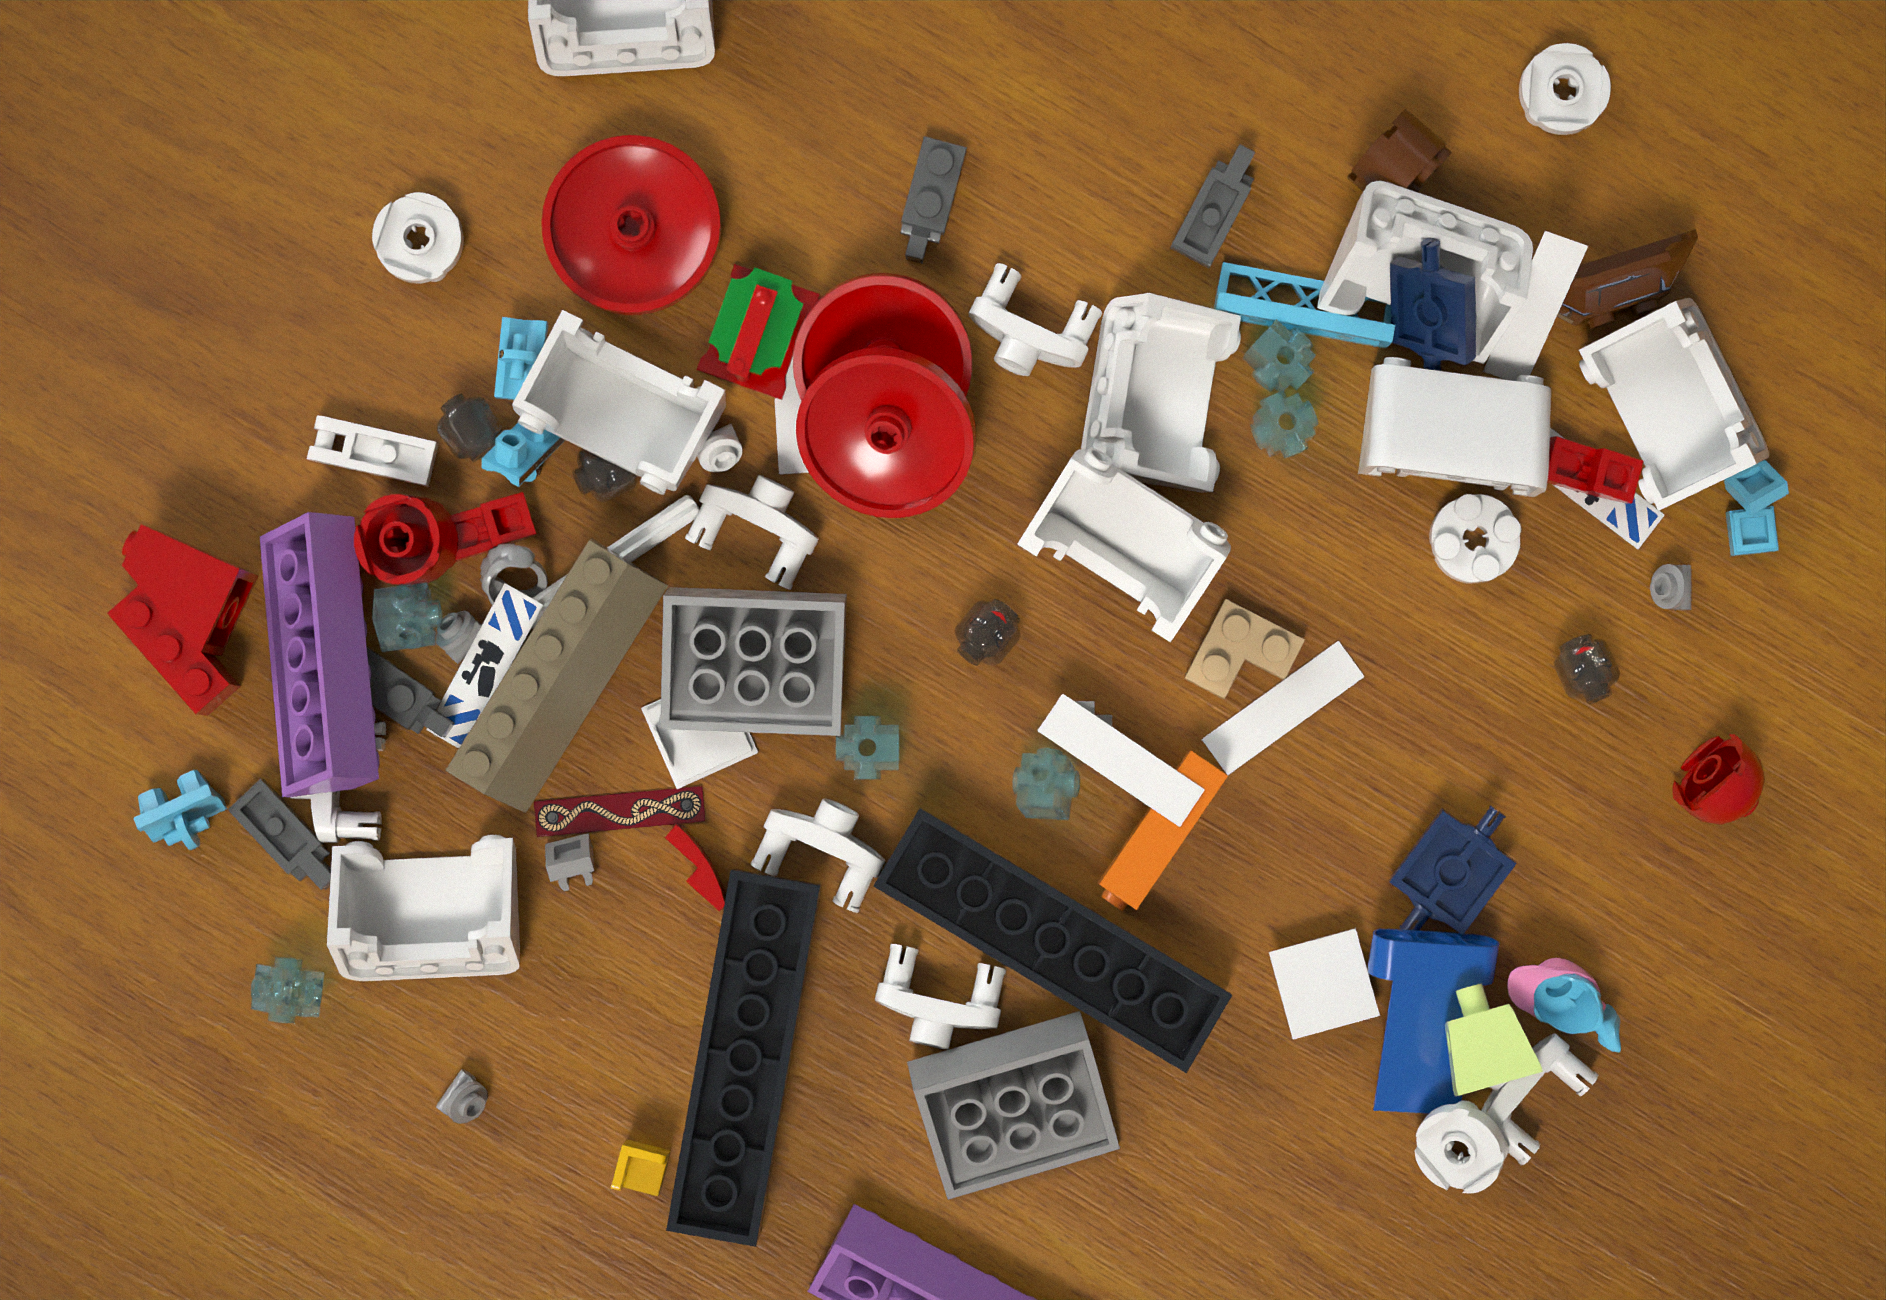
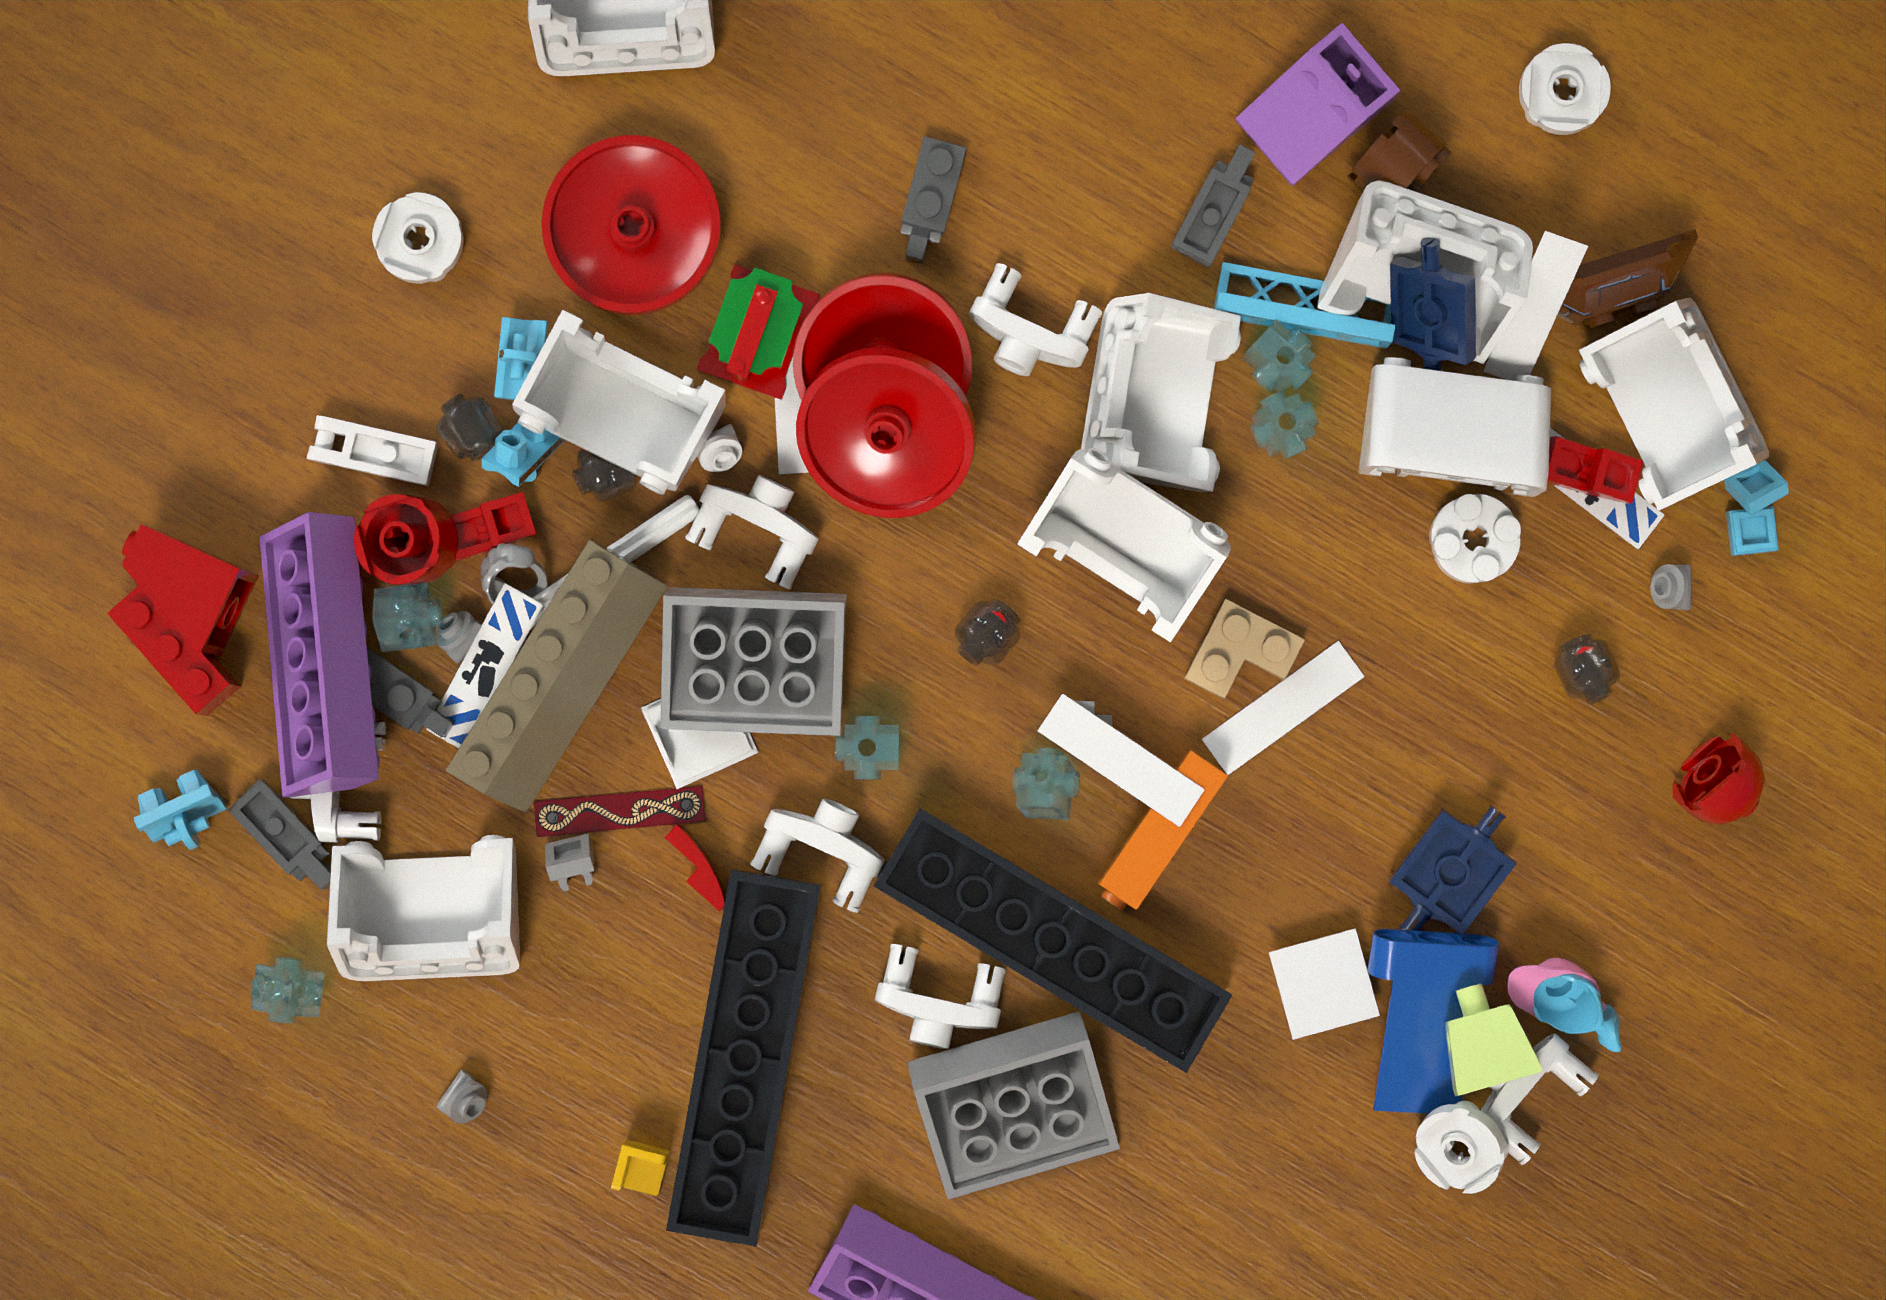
none -> medium lavender slope [1235,23,1400,187]

